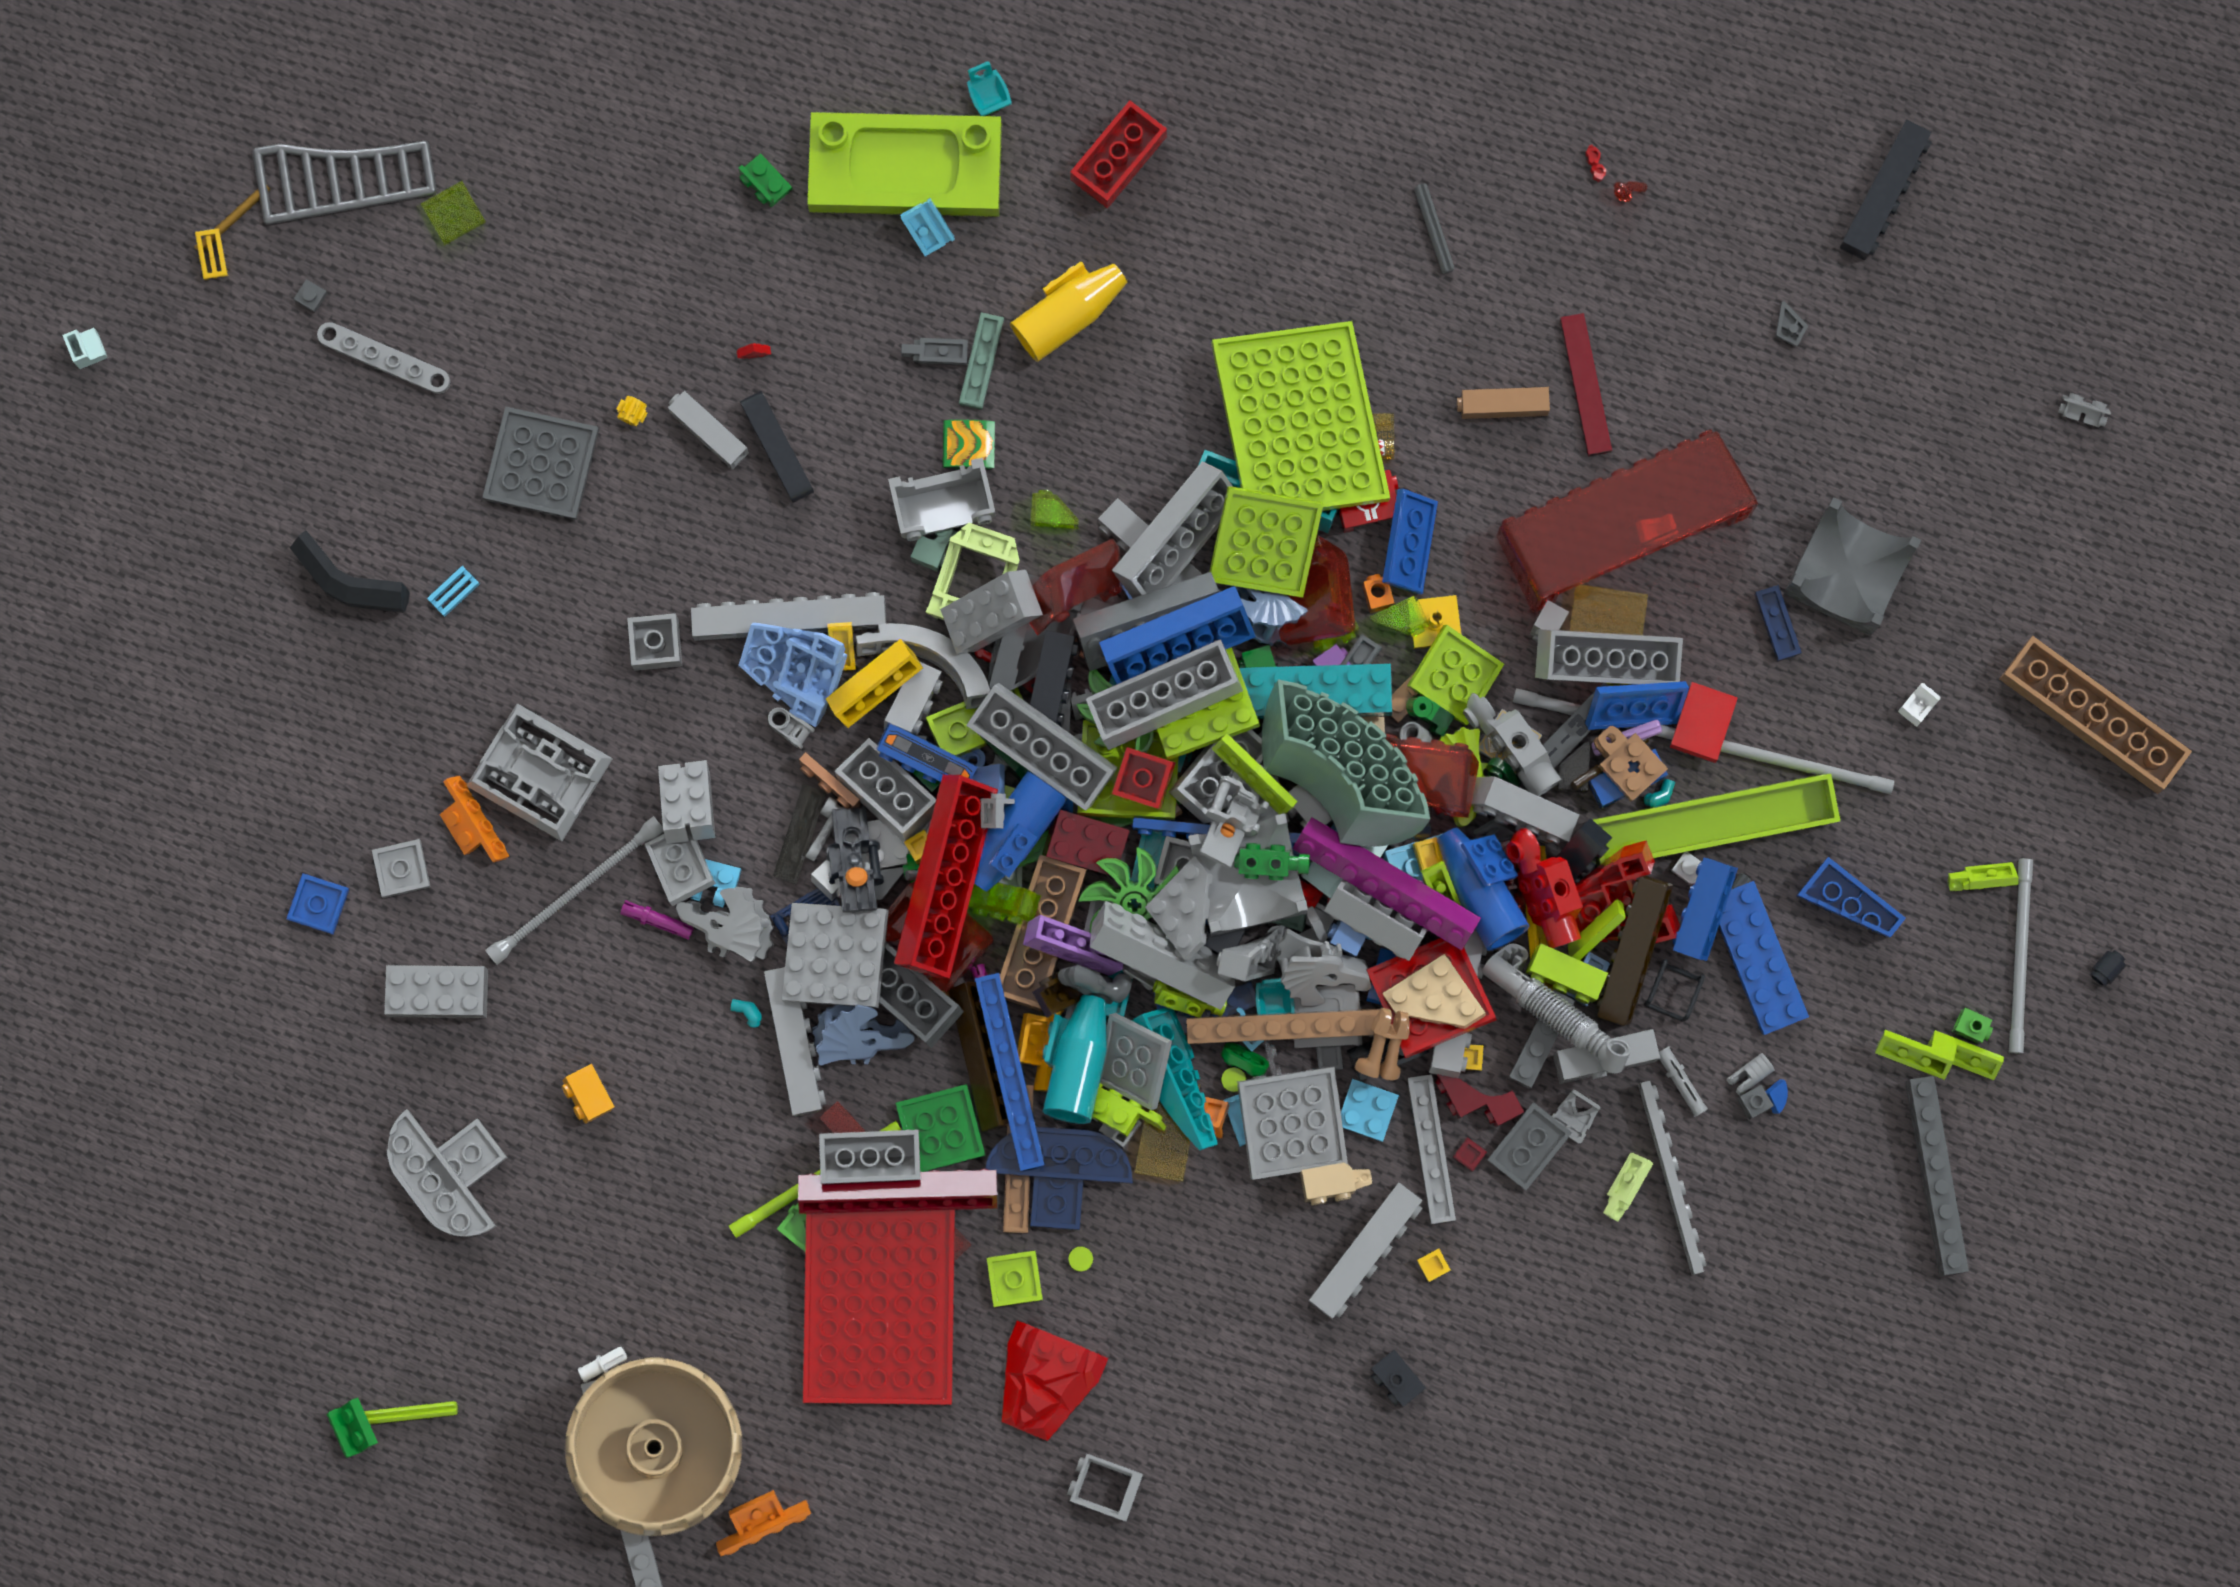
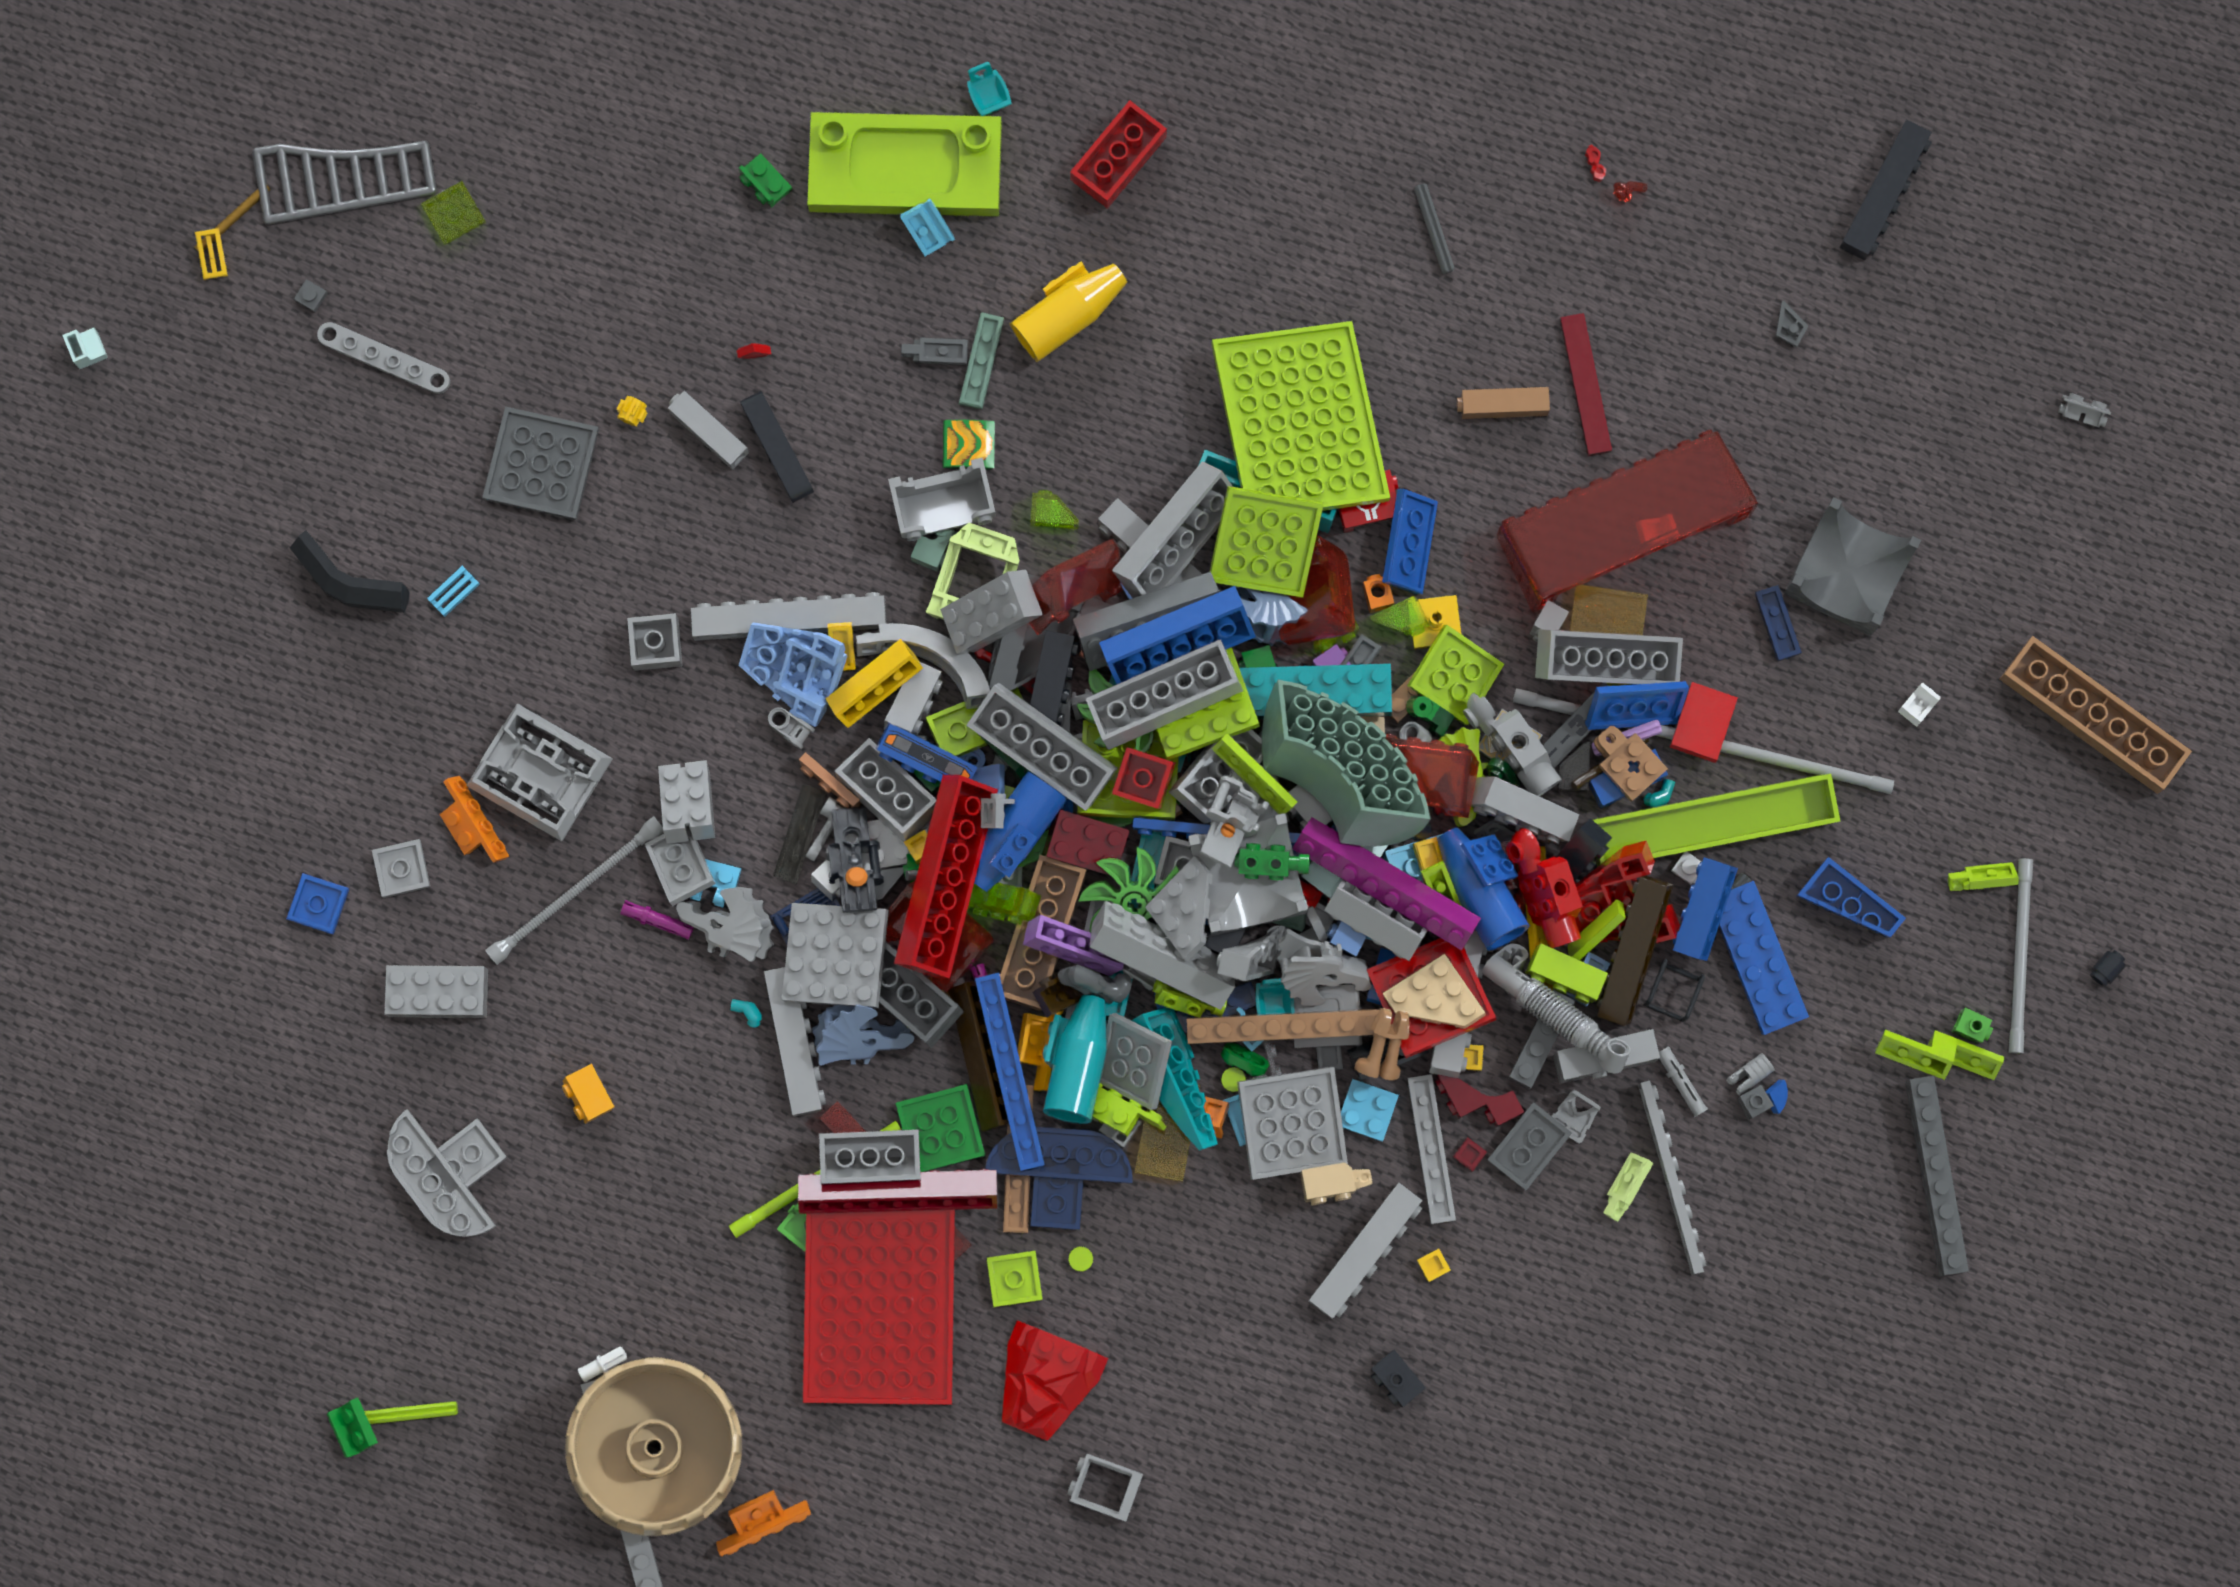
clear yellow leg [1372,413,1395,460] -> none

